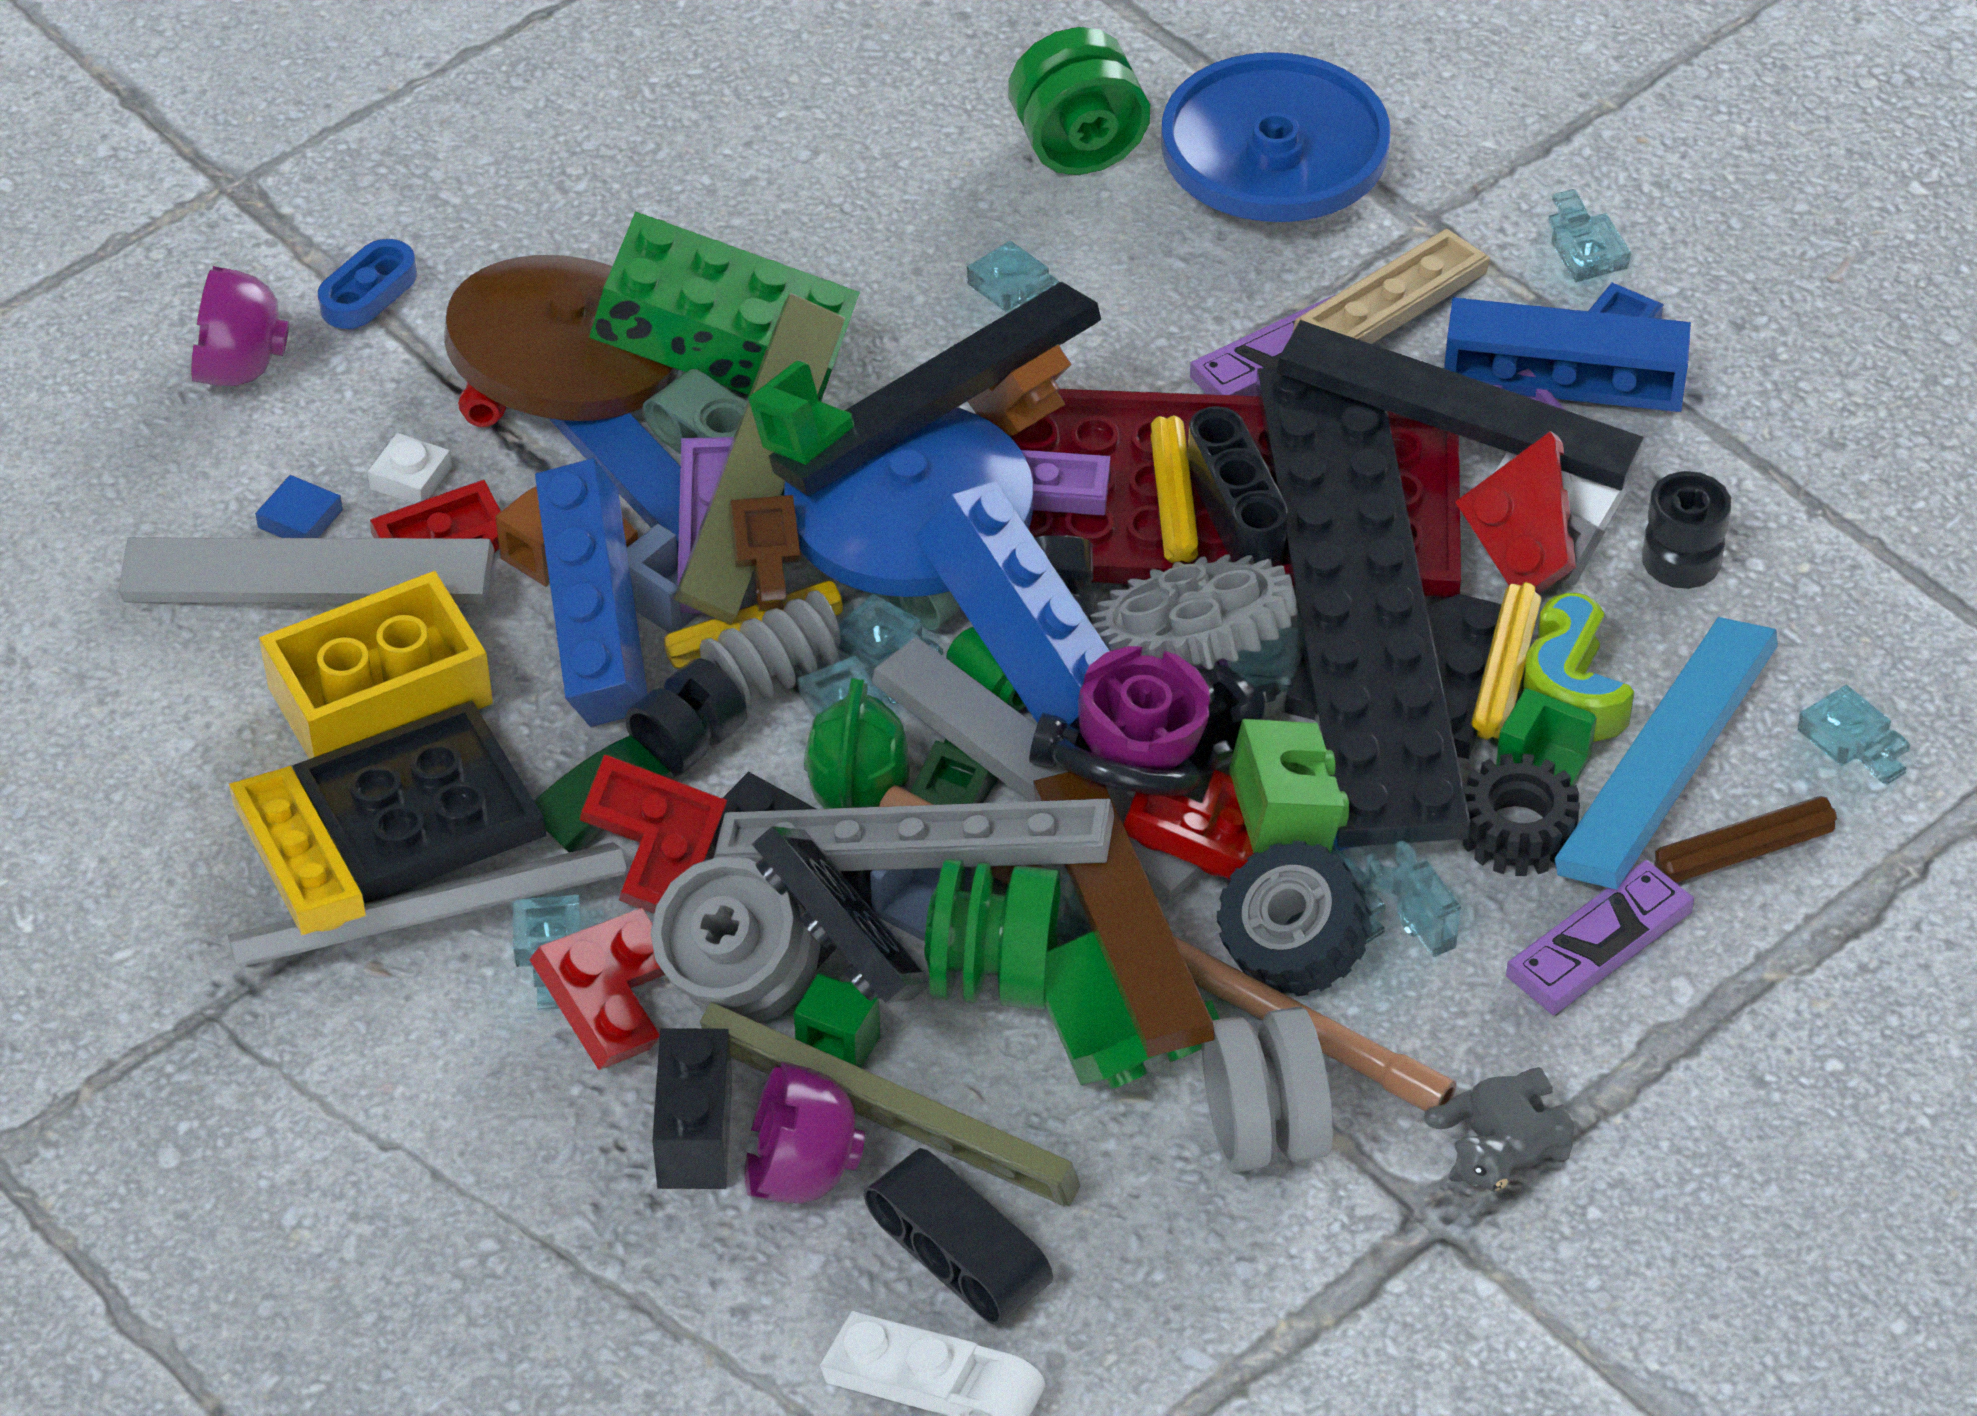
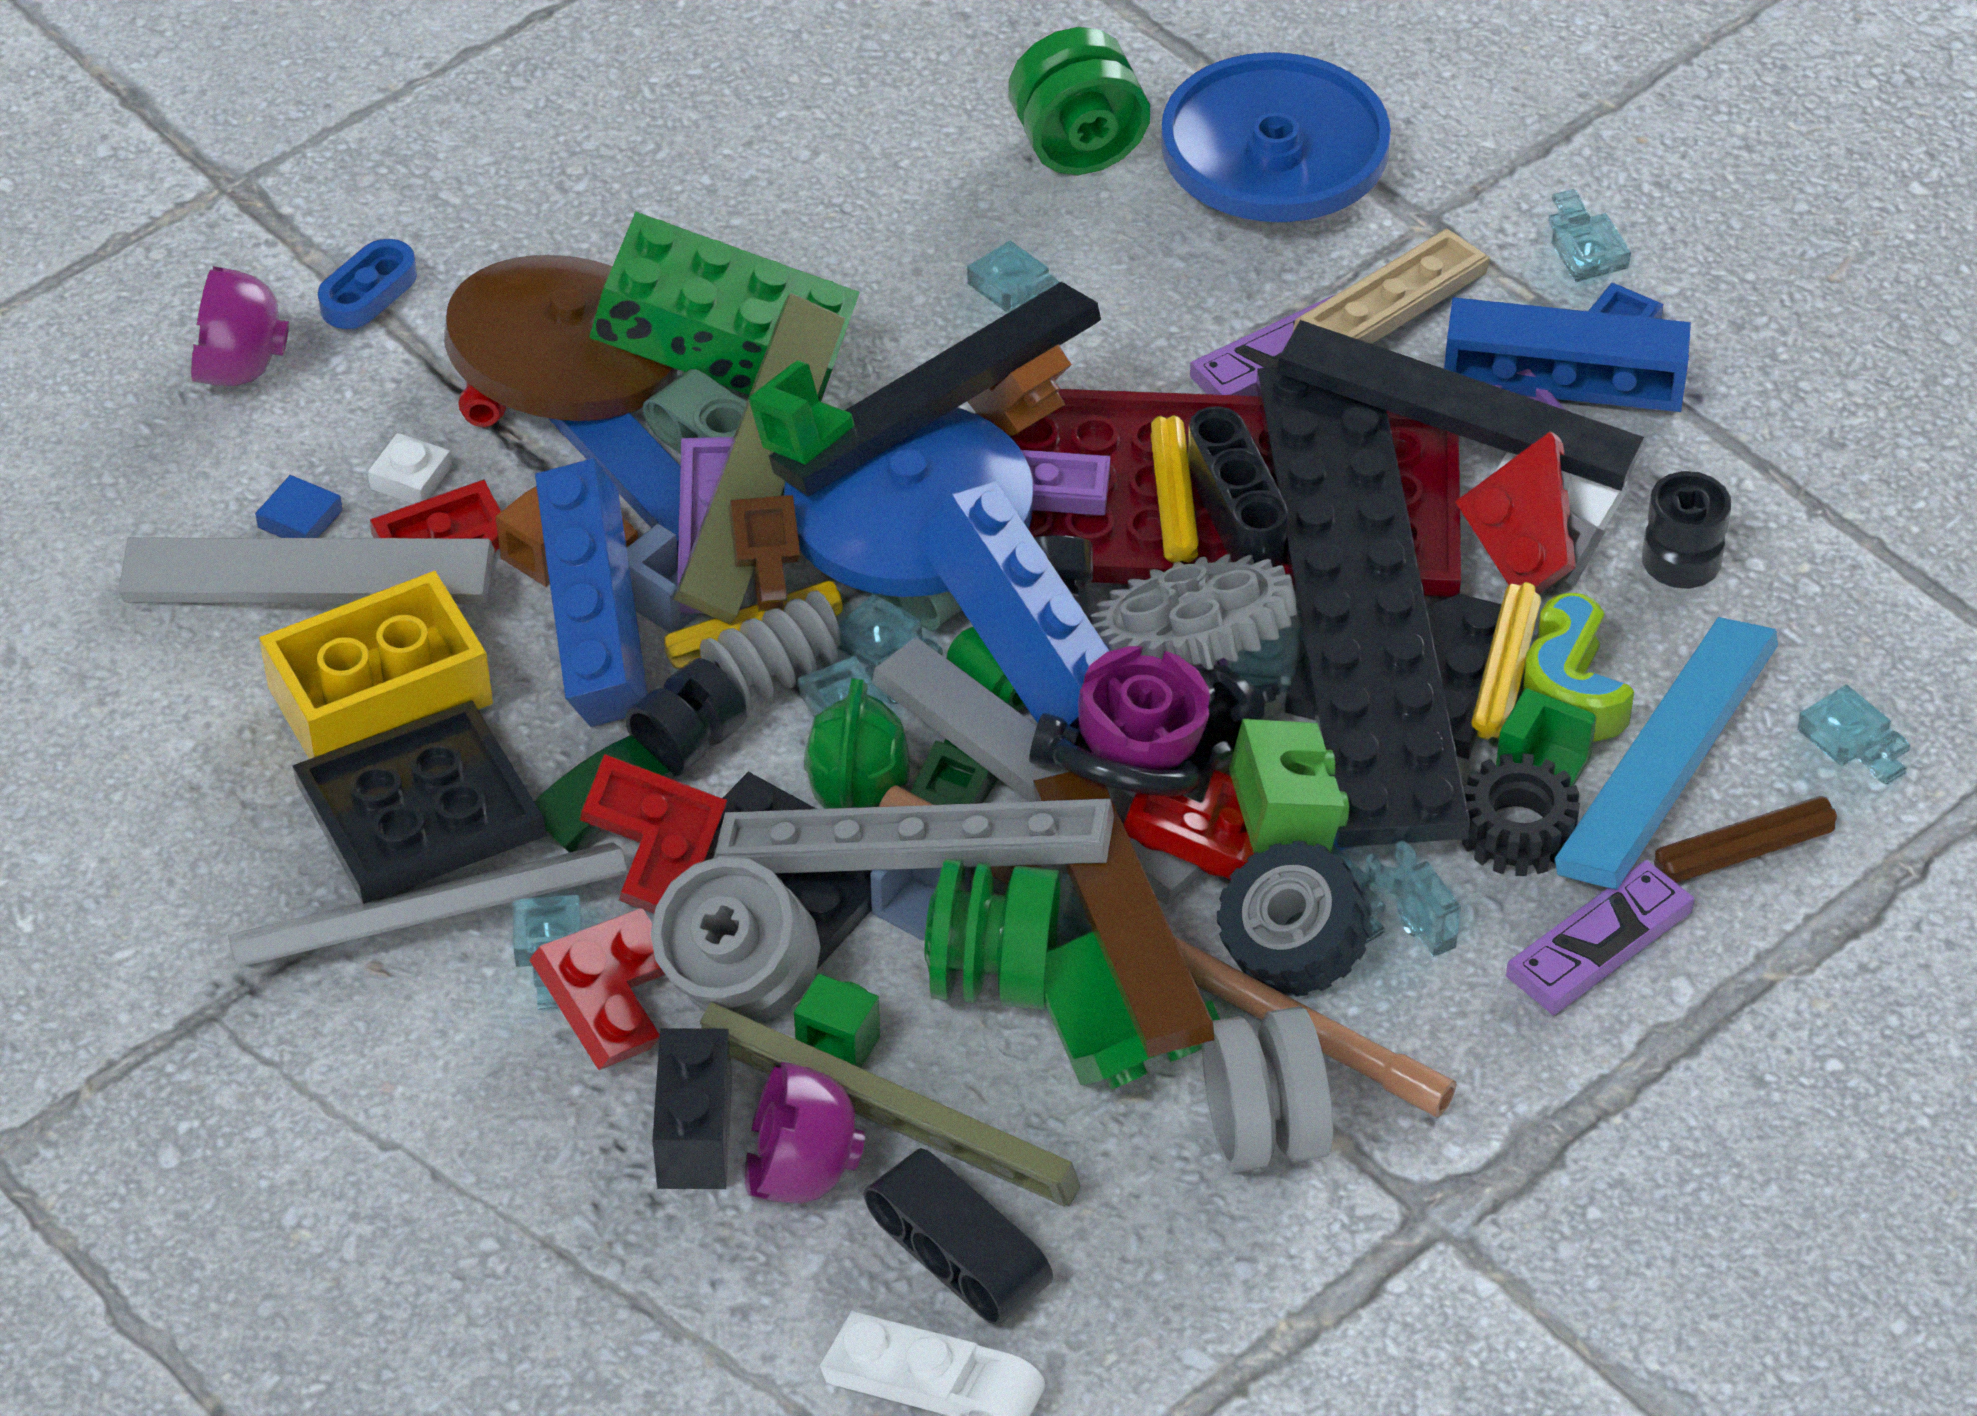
yellow plate [229,766,366,935] -> none
black plate [752,826,929,1003] -> none
dark grey animal [1424,1067,1574,1192] -> none

